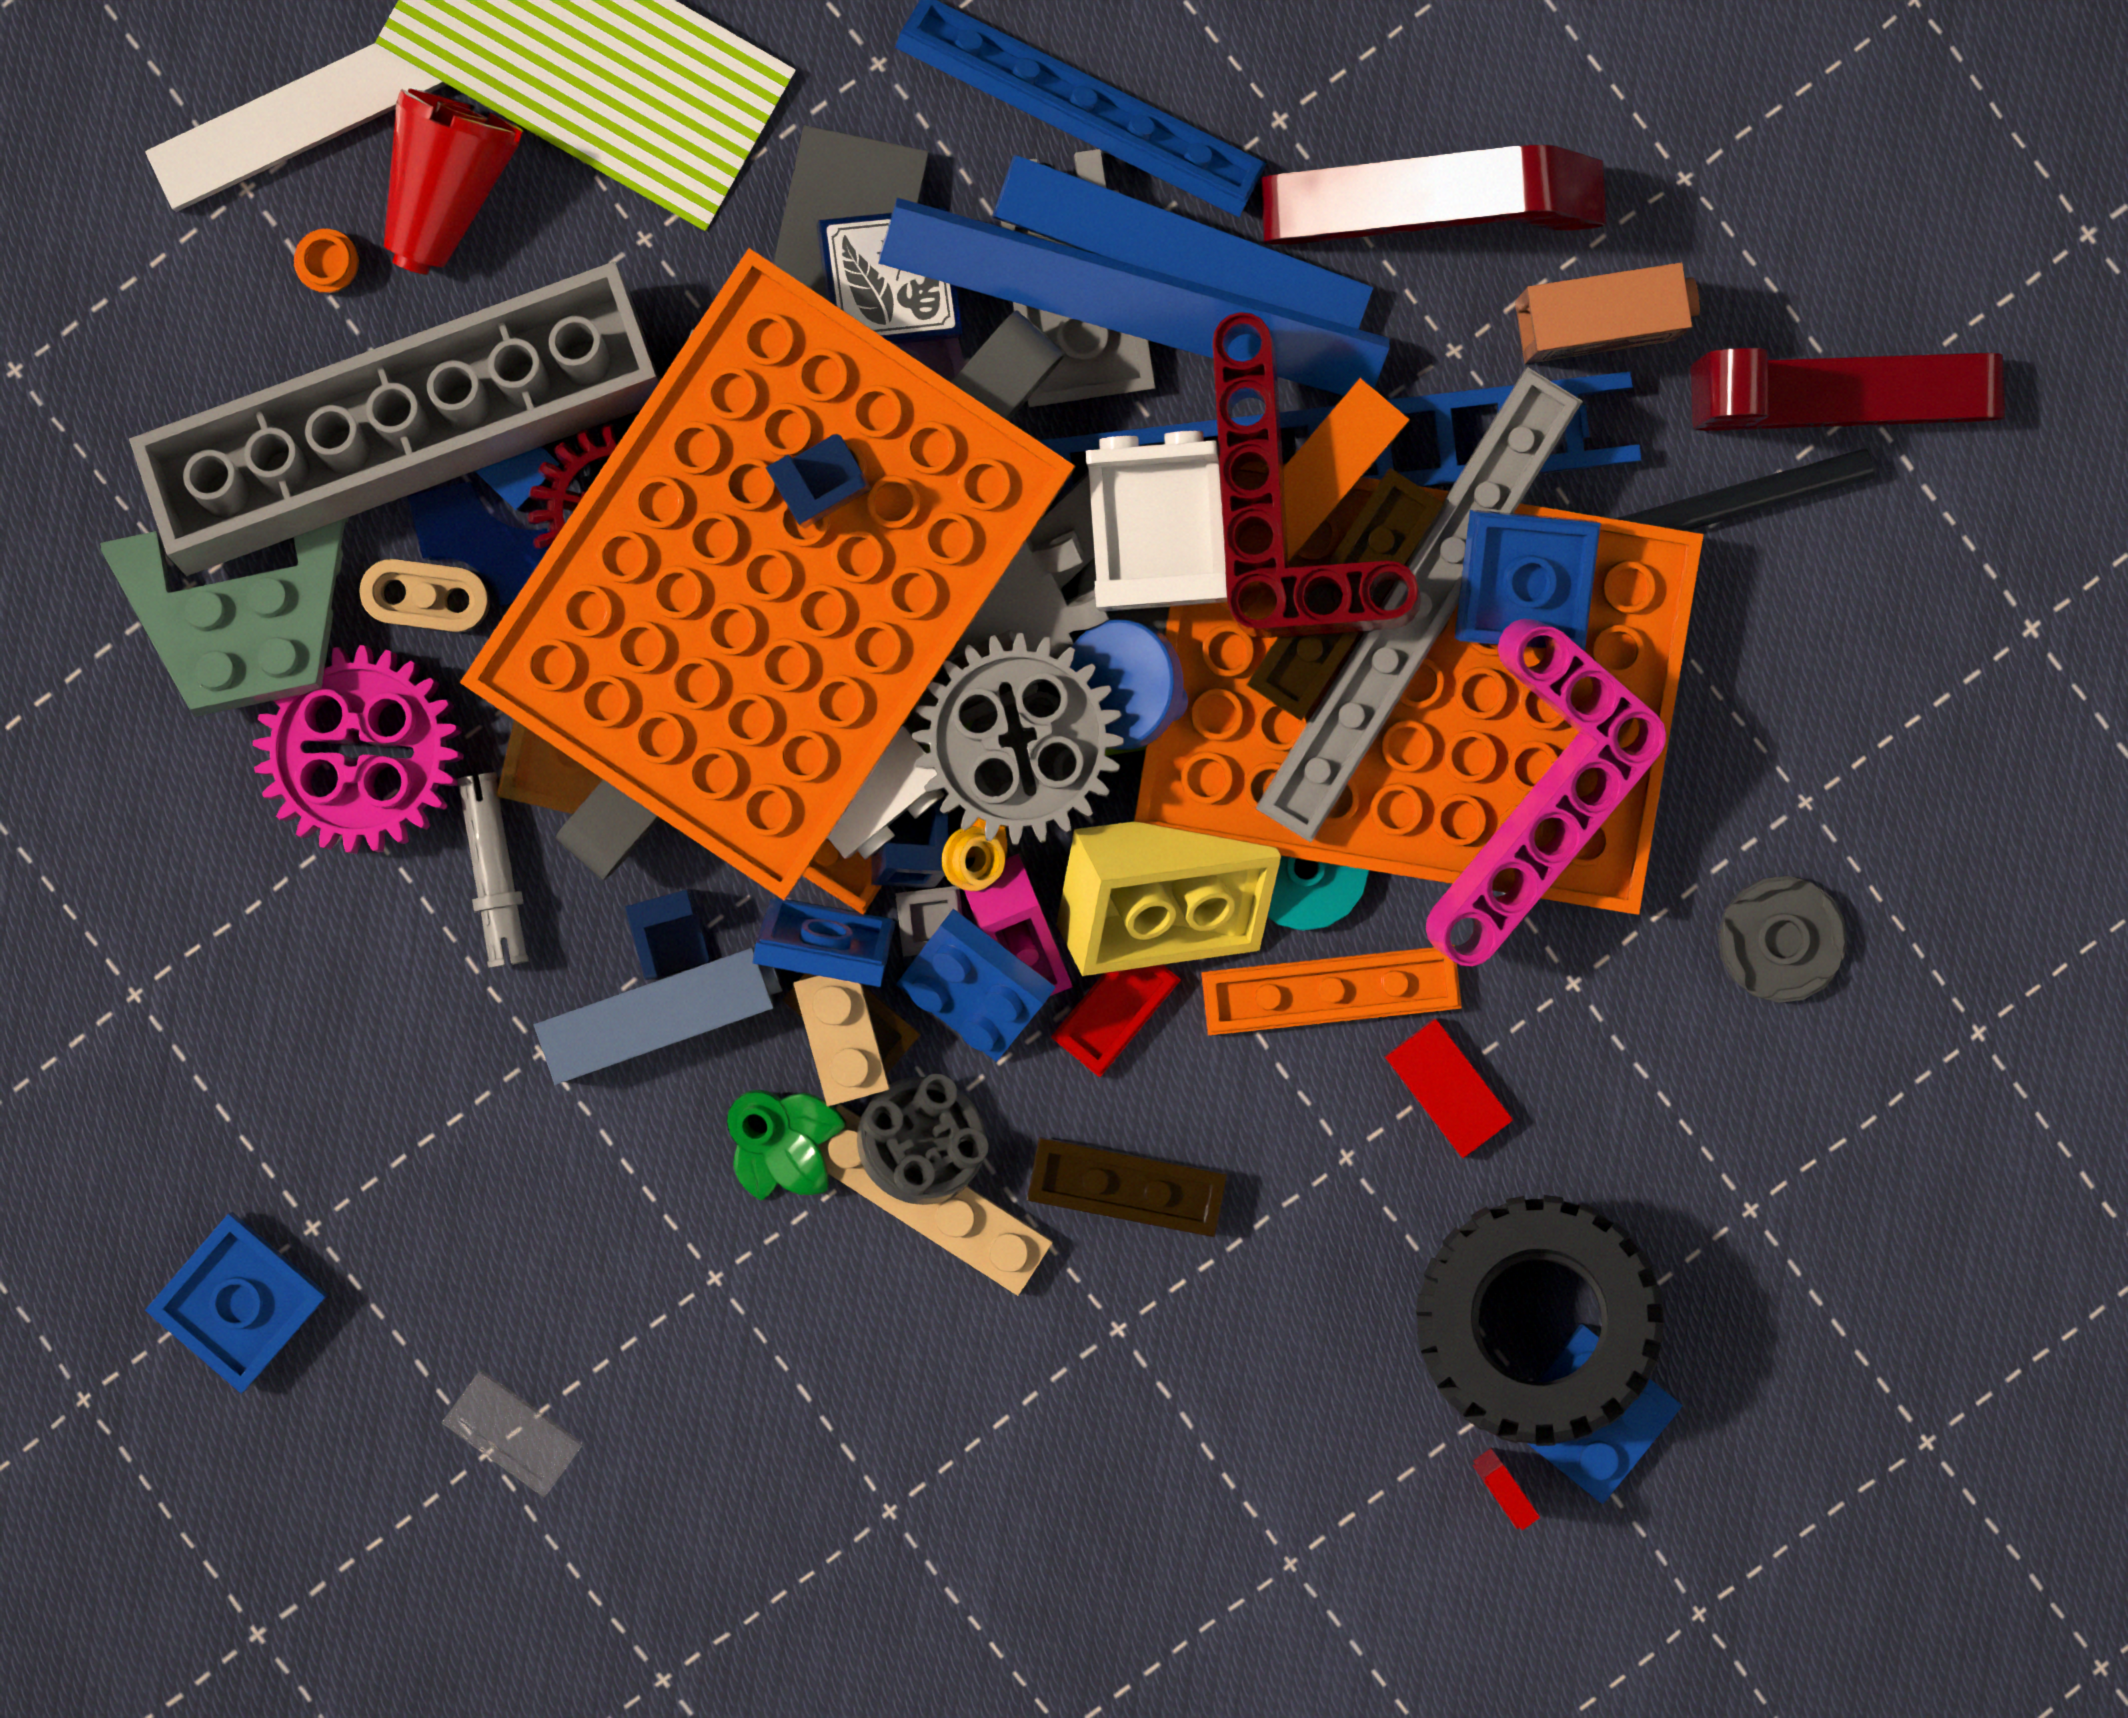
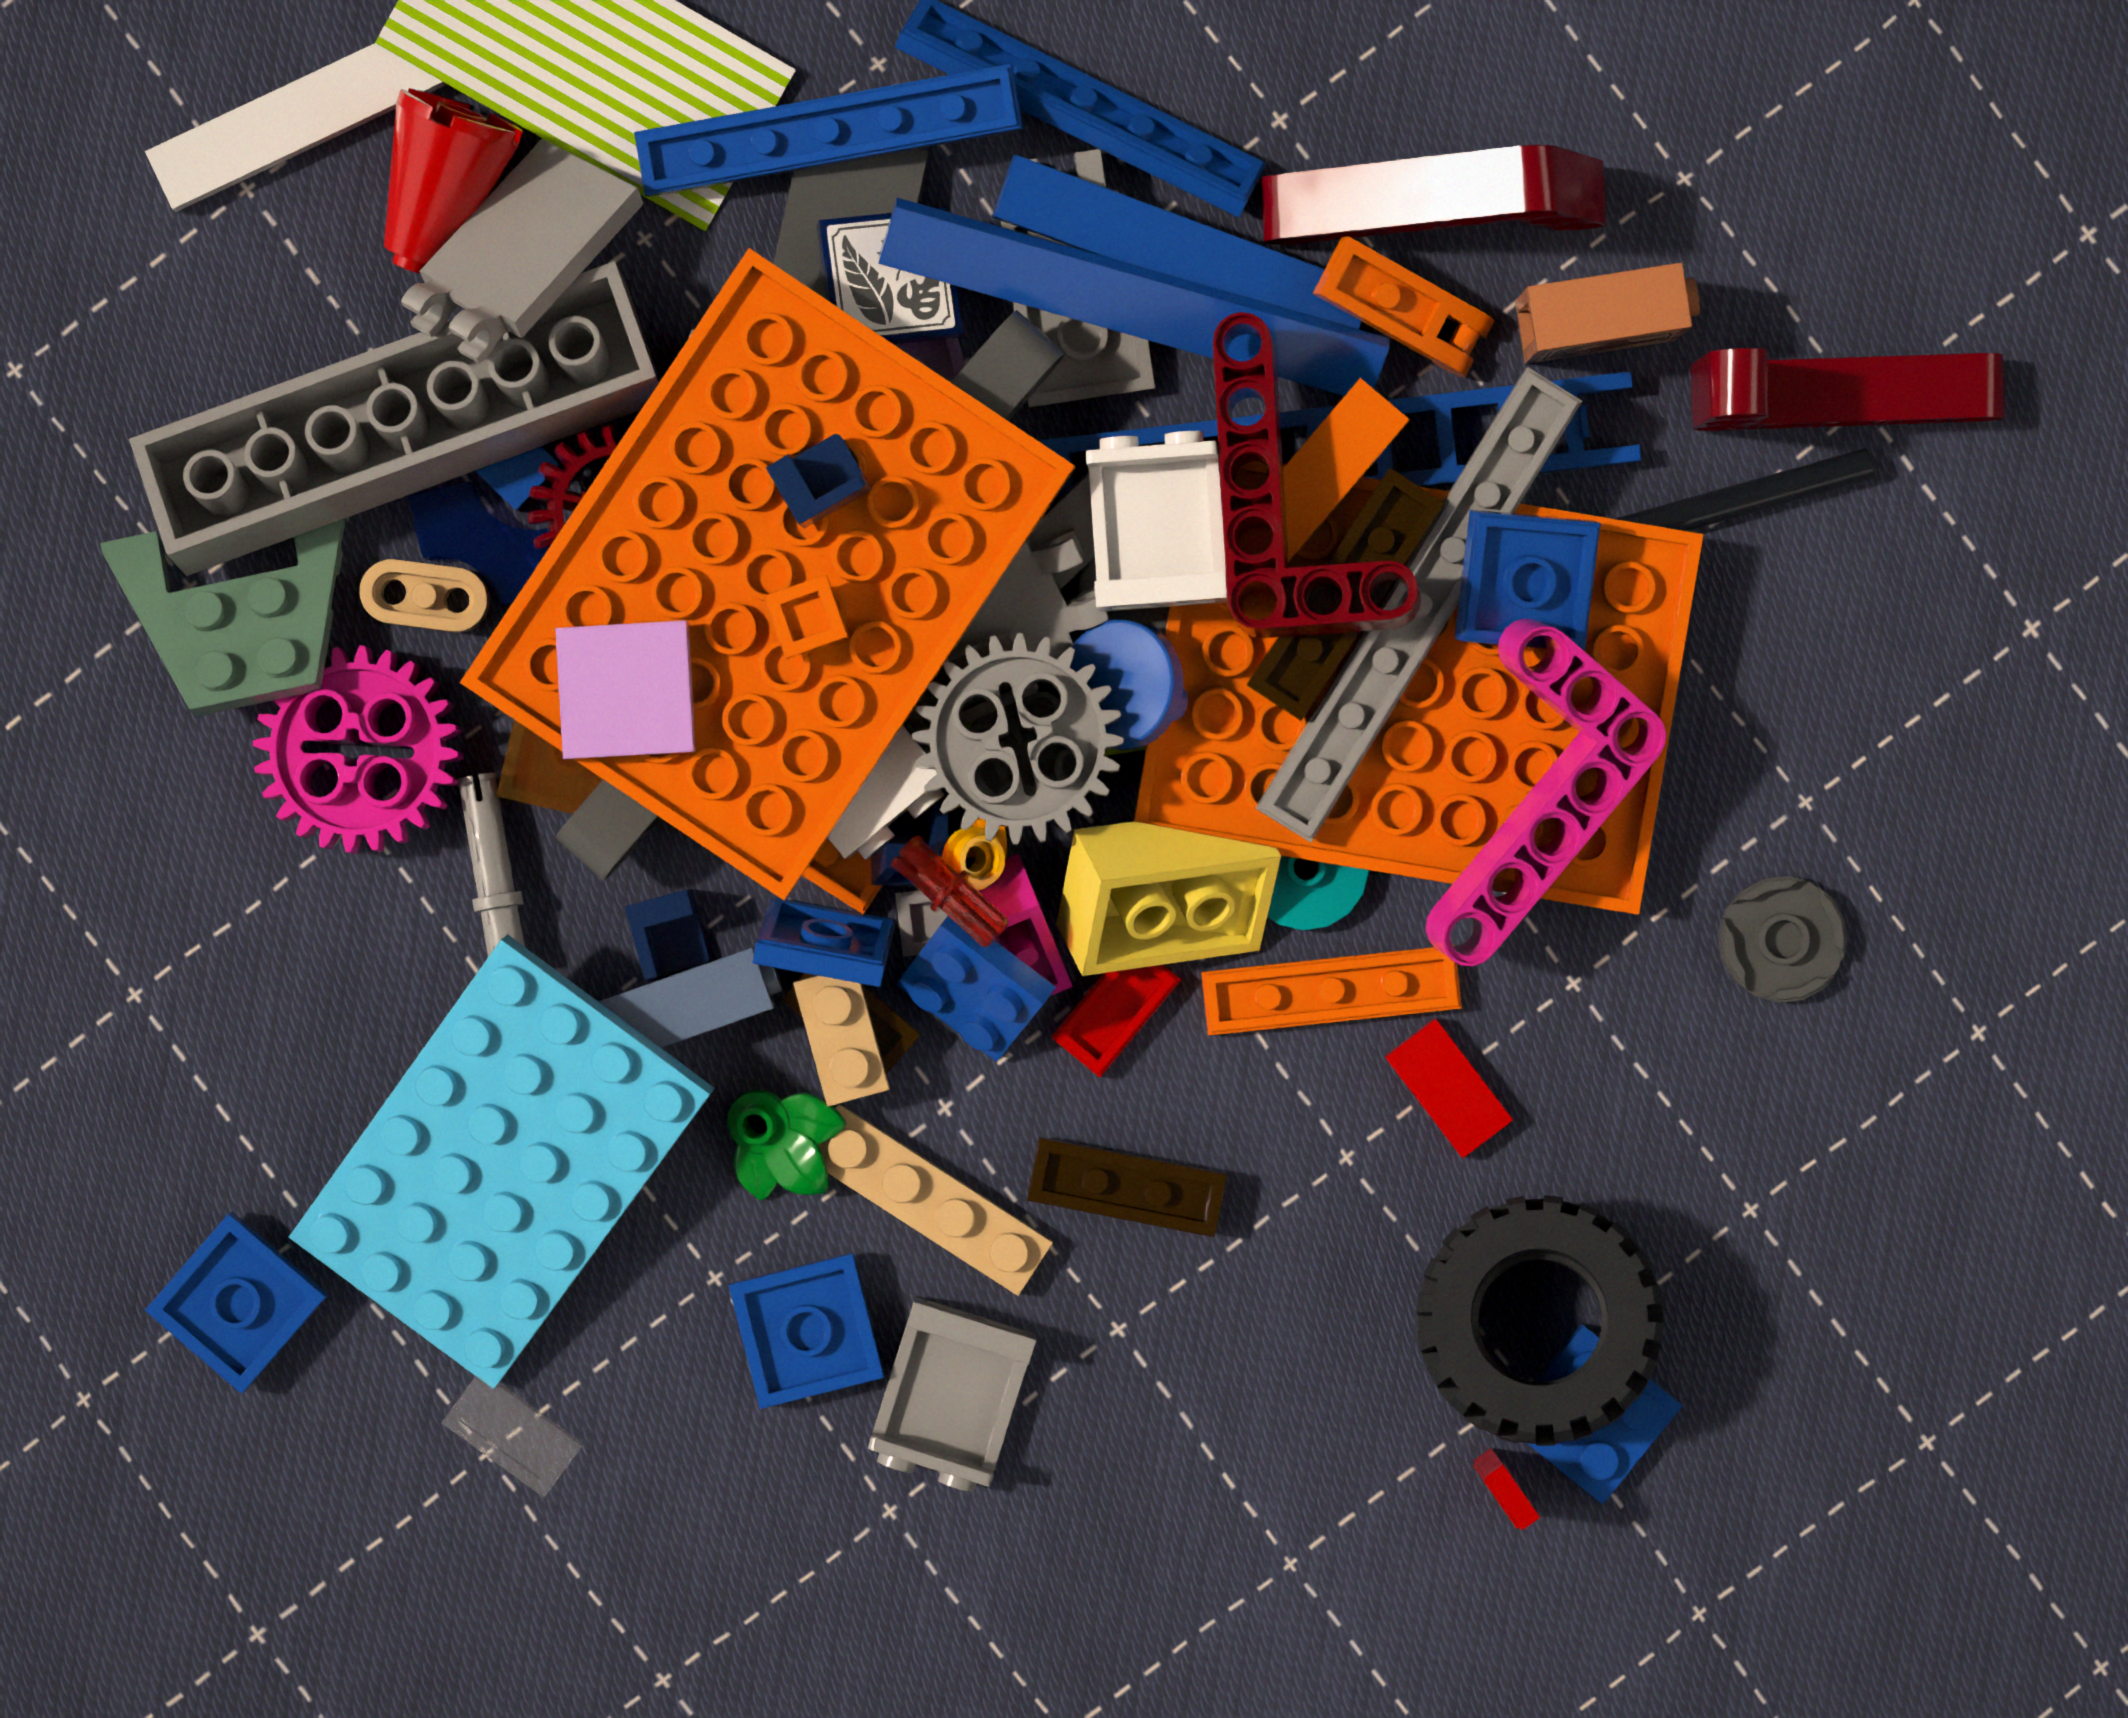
orange plate [294,229,359,293] -> none
dark grey tile [857,1074,988,1205] -> none
none -> medium azure plate [289,934,715,1389]
none -> light grey tile [401,139,643,363]
none -> lavender tile [555,620,696,759]
none -> blue tile [634,64,1024,197]
none -> blue plate [728,1252,885,1409]
none -> orange plate [764,574,849,659]
none -> light grey panel [868,1296,1036,1492]
none -> clear red axle [891,835,1009,947]
none -> orange plate [1312,236,1495,378]

